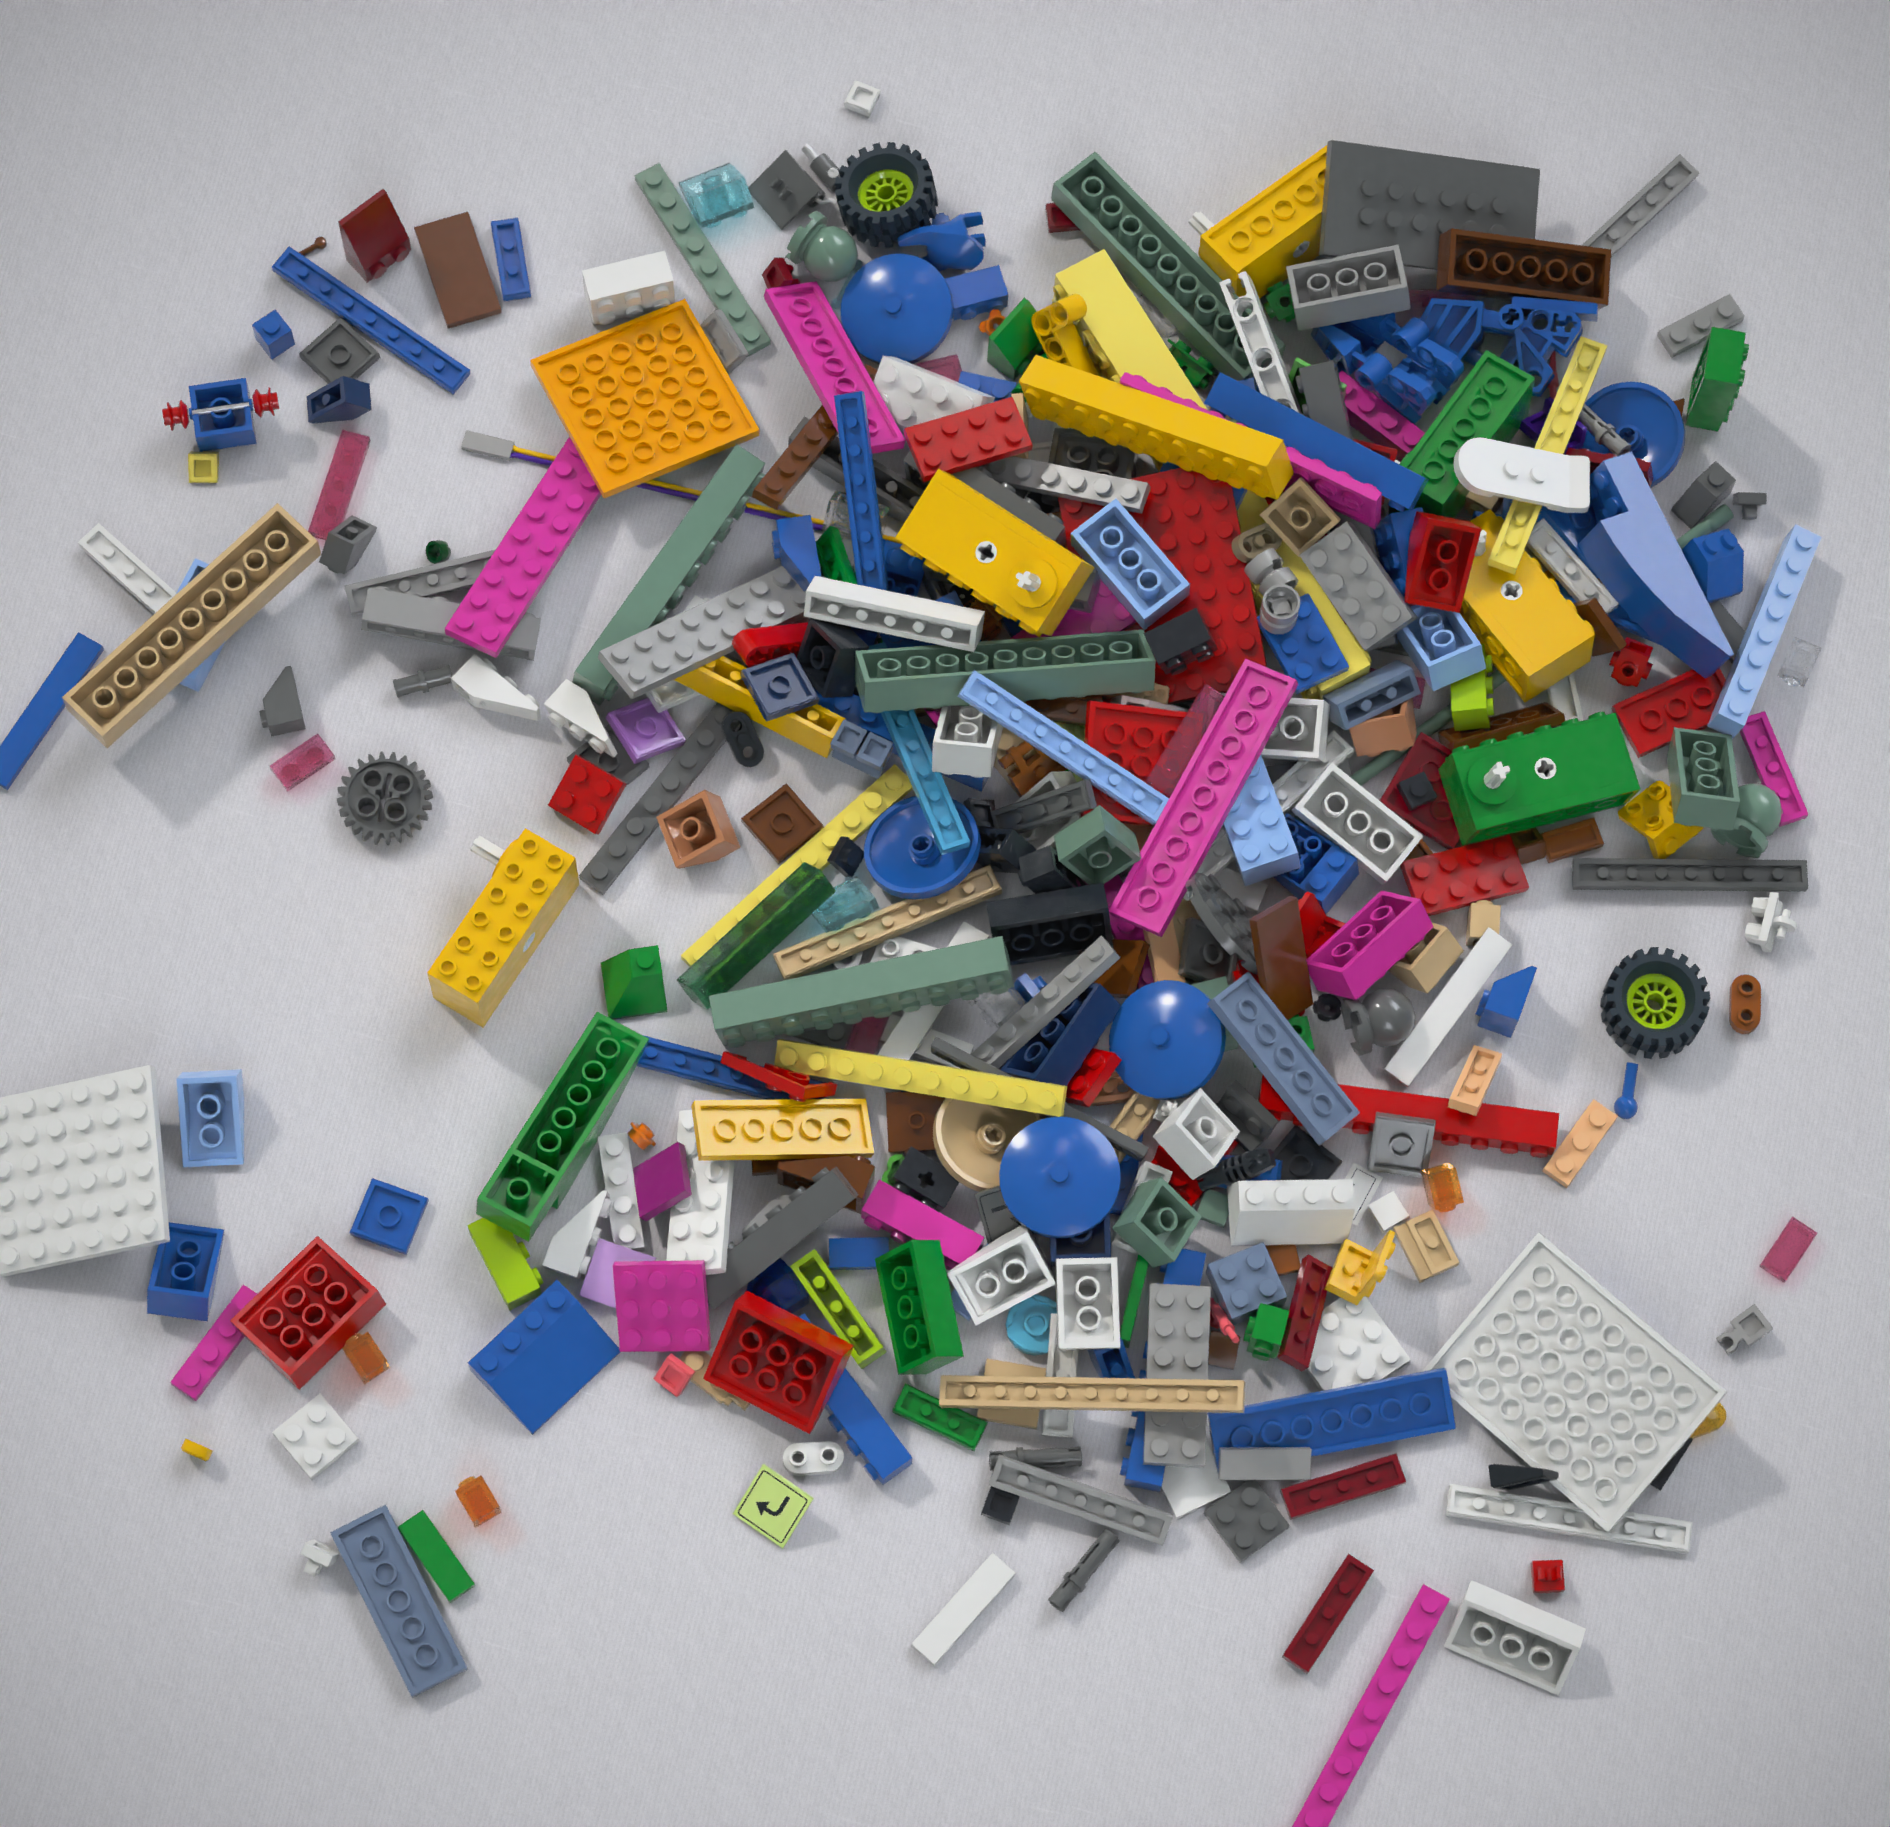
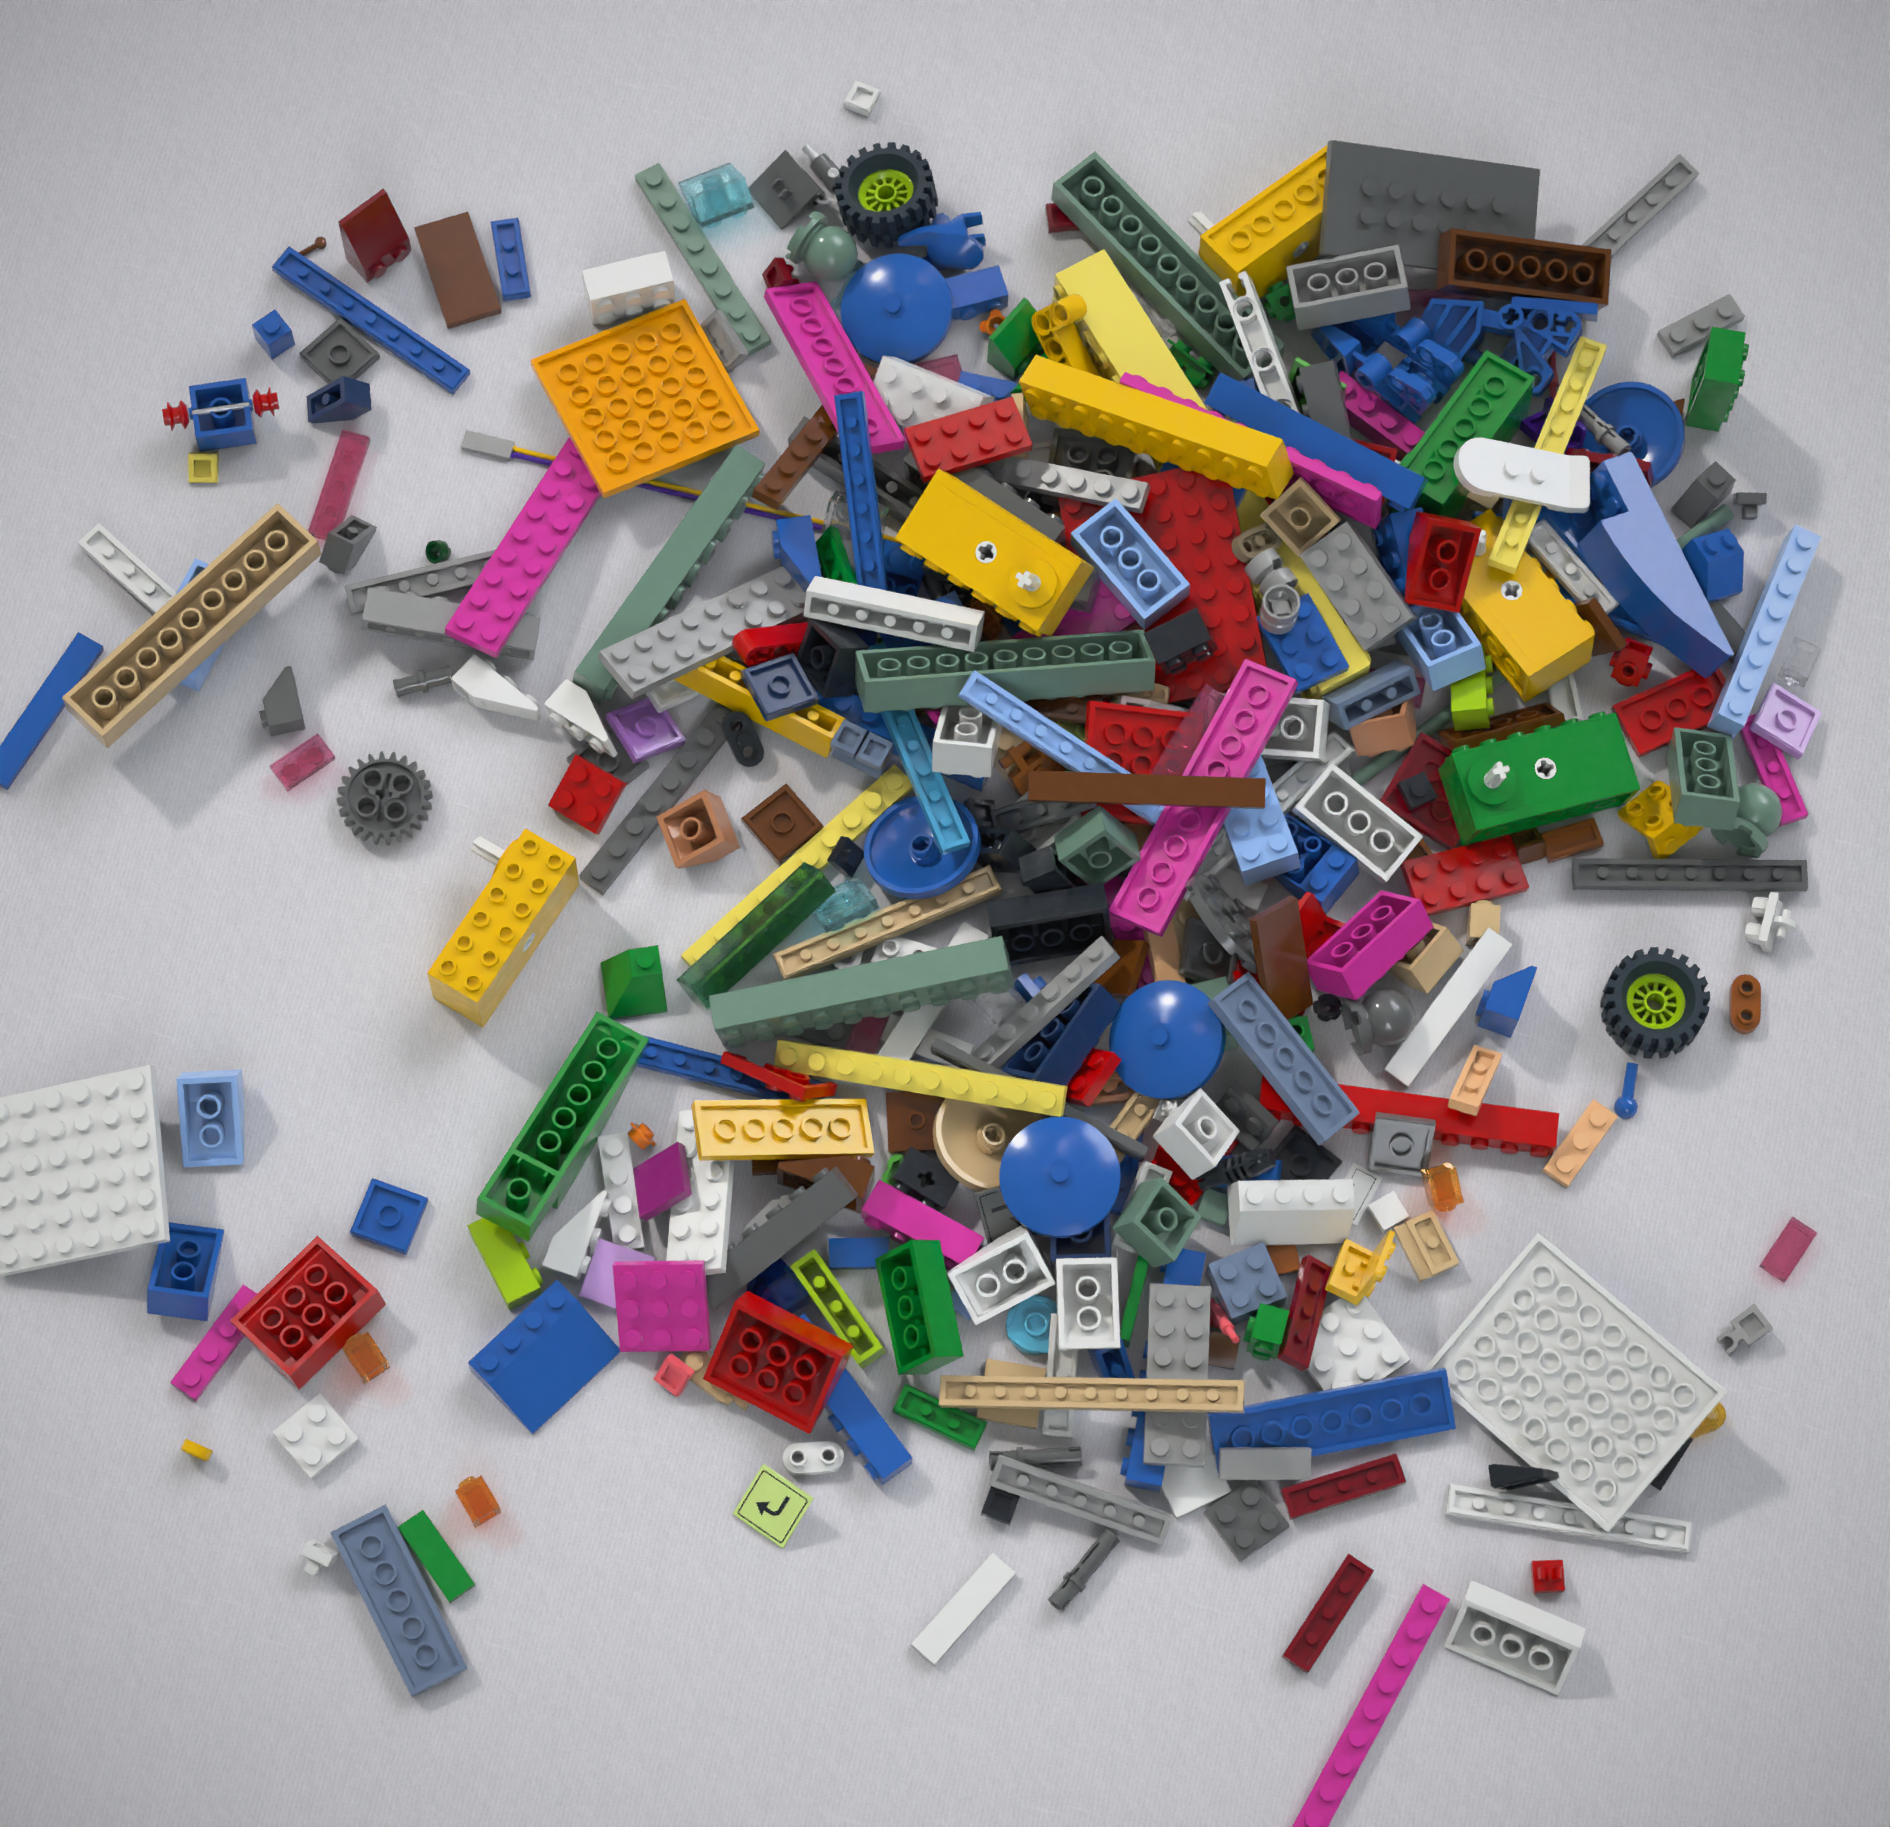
none -> reddish brown tile [1028,770,1265,809]
none -> lavender tile [1749,682,1822,760]

